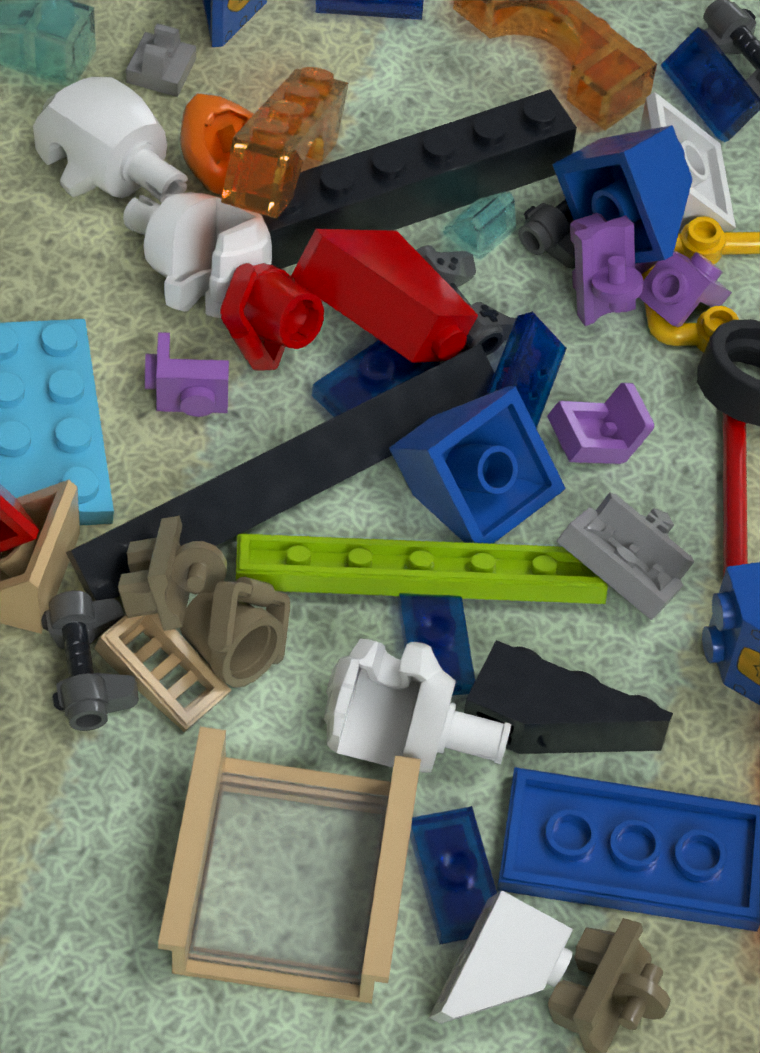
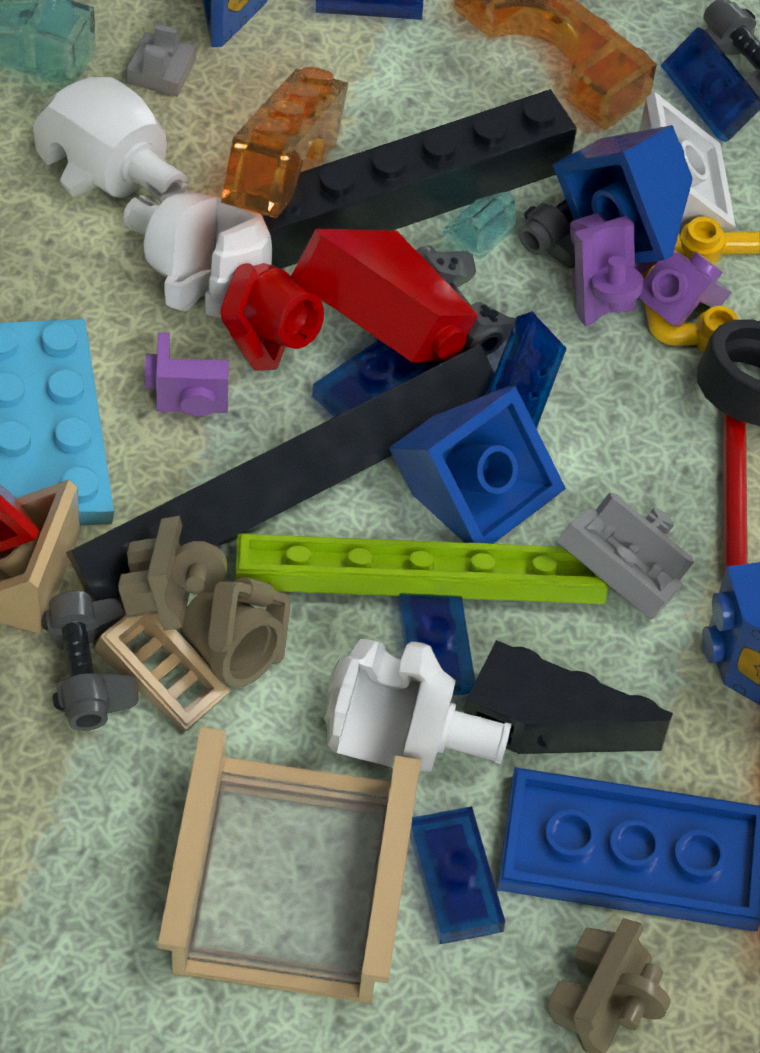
orange piece [180,93,273,197] -> none
white slope [429,890,573,1024] -> none
medium lavender bracket [547,383,654,464] -> none

